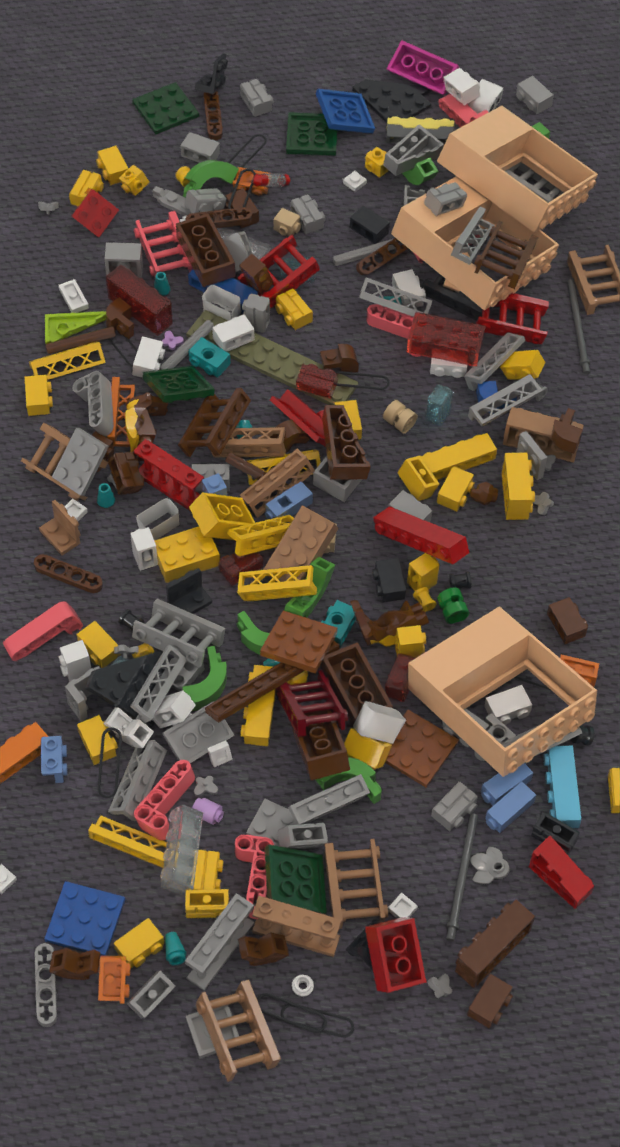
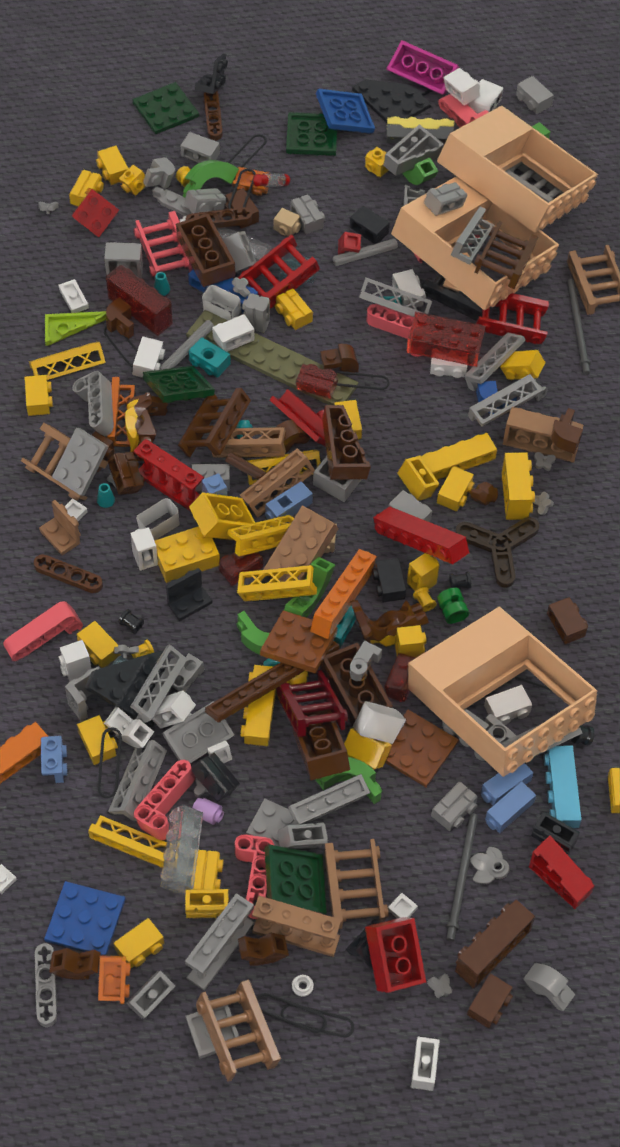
reddish brown axle [46,326,115,354] -> none
light grey fence [132,599,225,668] -> none
lavender piece [162,331,184,350] -> none
teal cone [165,932,187,966] -> none
bright green arch [182,646,227,712] -> none
reddish brown brick [239,254,274,294] -> none
light grey brick [240,79,274,117] -> none
white plate [343,171,367,192] -> none
reddish brown beam [356,238,408,275] -> none
tan wheel [383,400,418,434] -> none
clear light blue brick [426,384,453,426] -> none
light grey plate [516,431,547,480] -> none
orange bracket [560,655,600,687] -> none
none -> light grey brick [143,157,175,189]
none -> black brick [192,752,240,802]
none -> light grey piece [232,277,250,298]
none -> orange brick [310,549,377,639]
none -> red panel [338,232,361,255]
none -> light grey leg [350,641,382,681]
none -> white brick [411,1037,439,1091]
none -> dark brown piece [455,517,539,588]
none -> light grey brick [523,963,575,1011]

